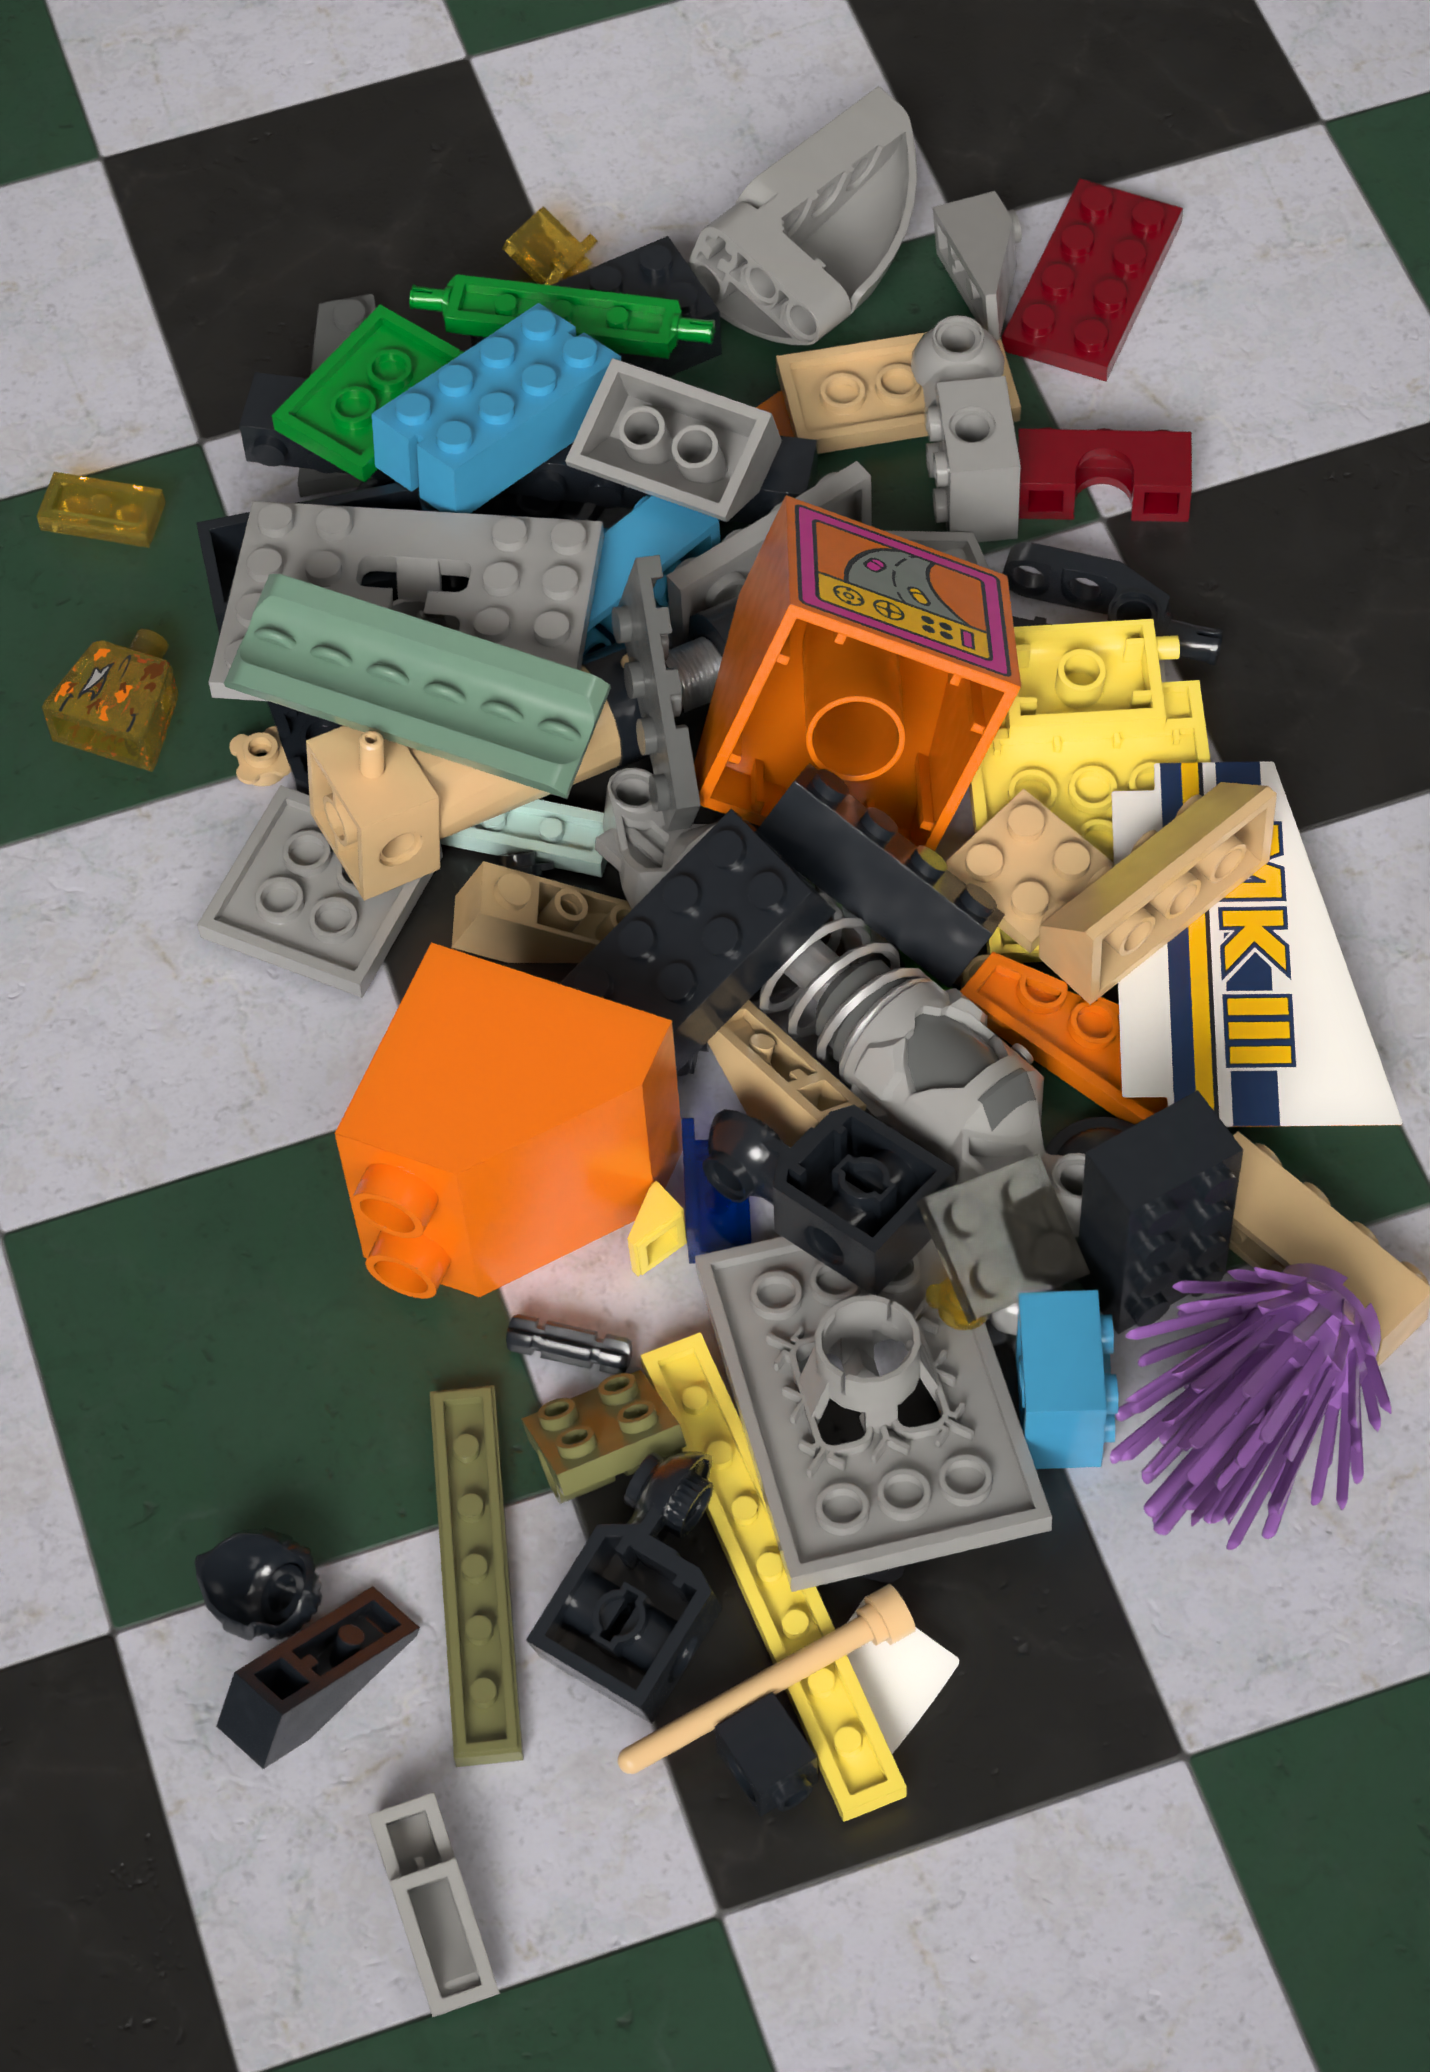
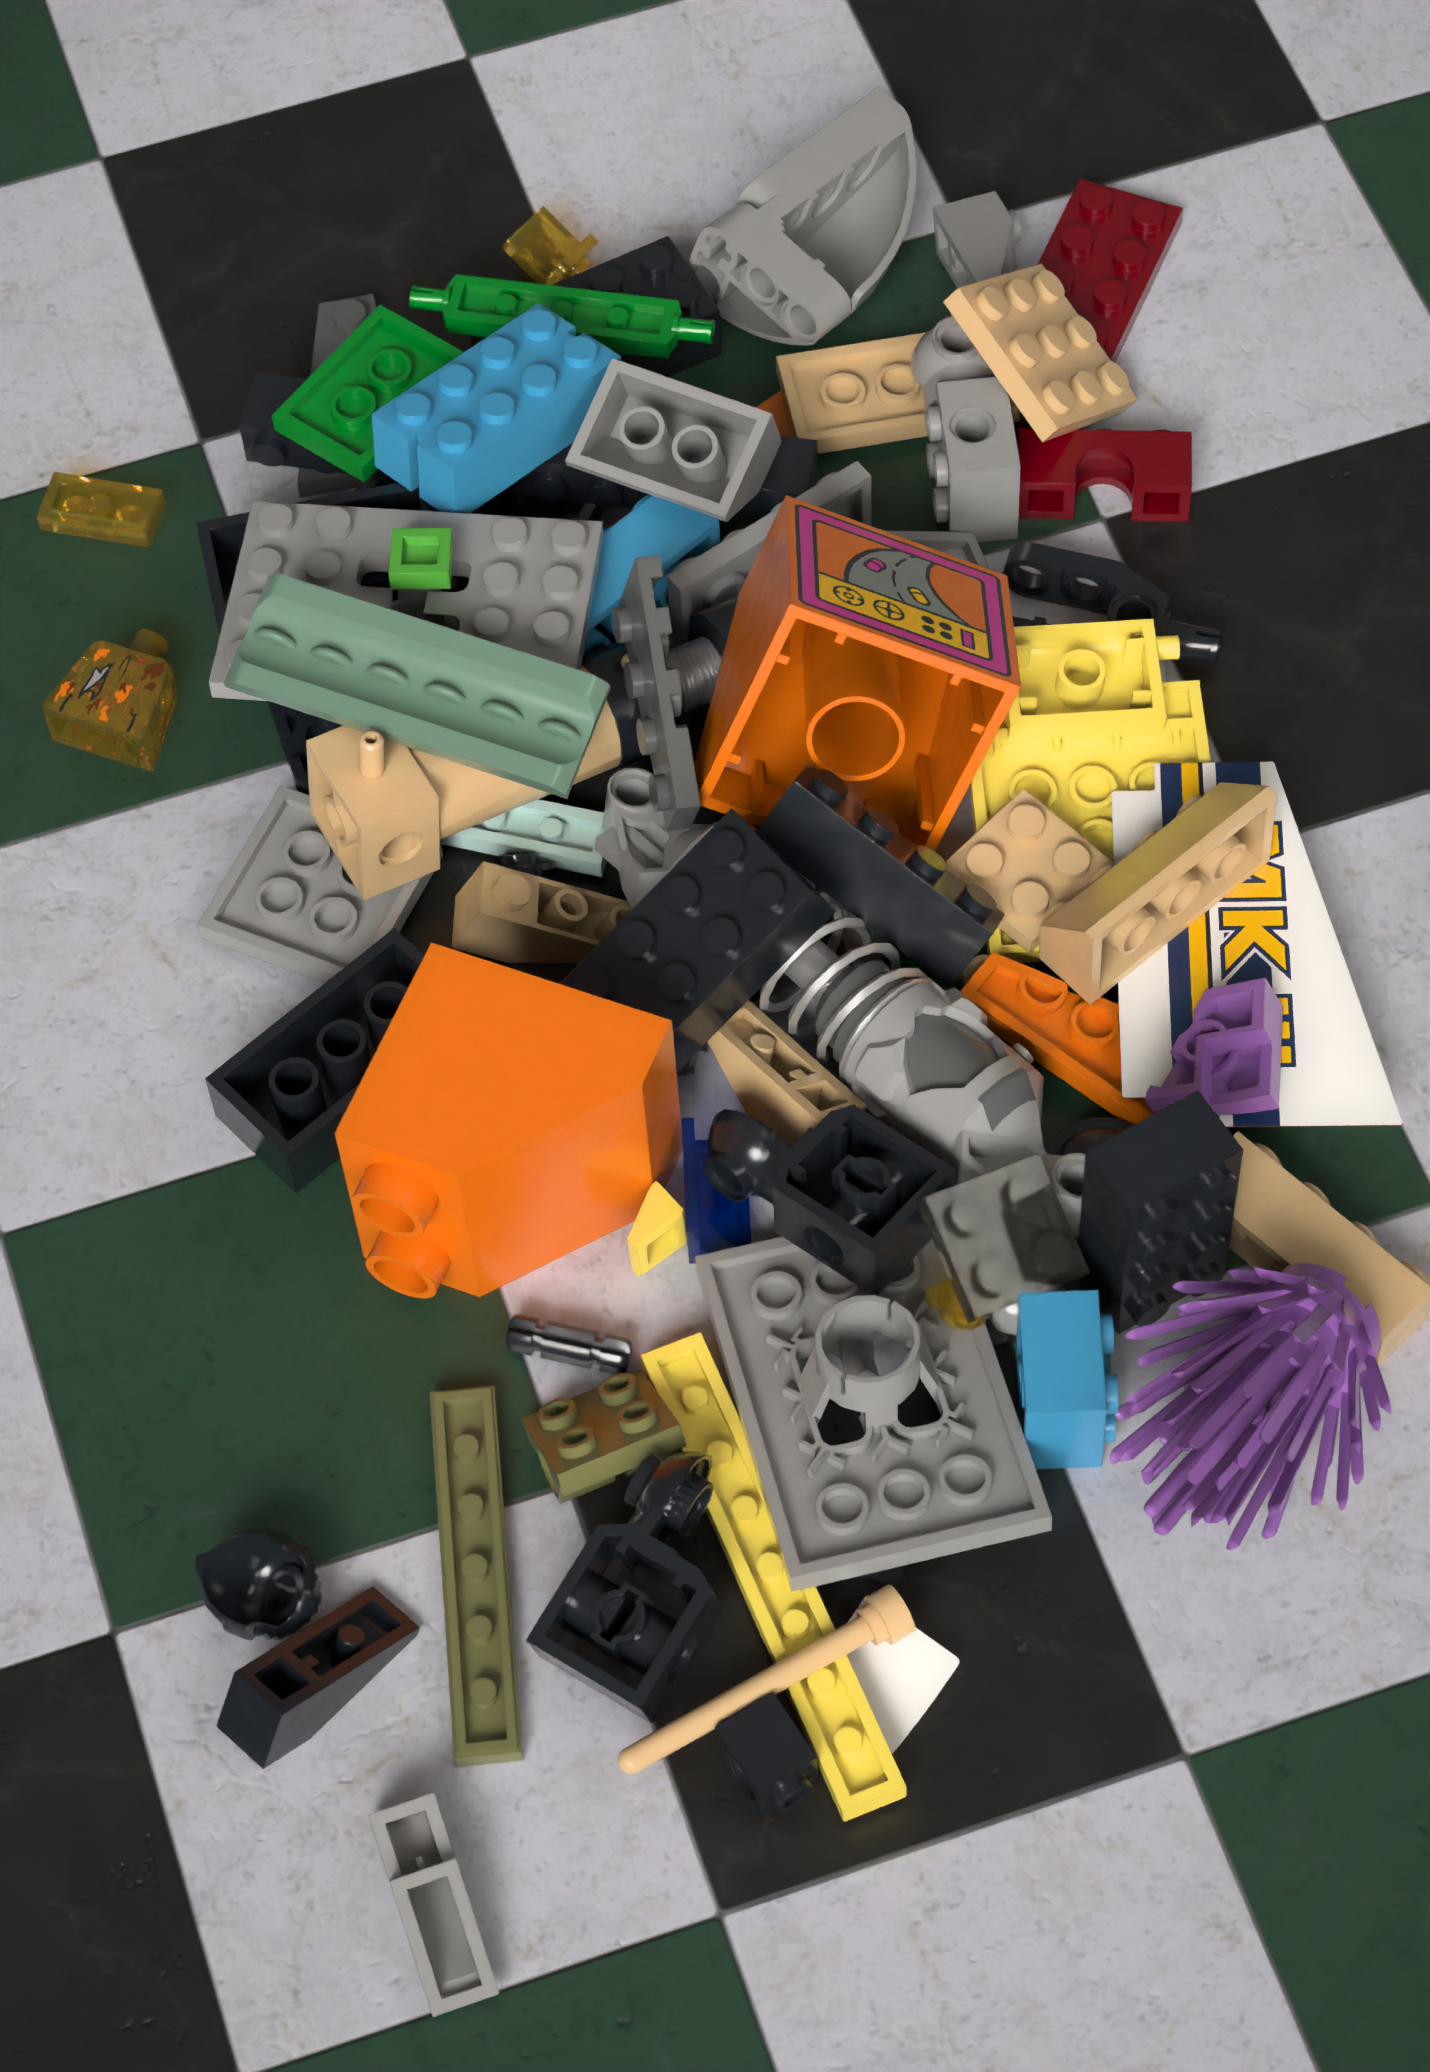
tan plate [229,726,291,787] -> none
none -> black brick [205,928,425,1193]
none -> bright green plate [388,527,454,590]
none -> tan plate [943,263,1138,442]
none -> medium lavender slope [1146,978,1283,1115]

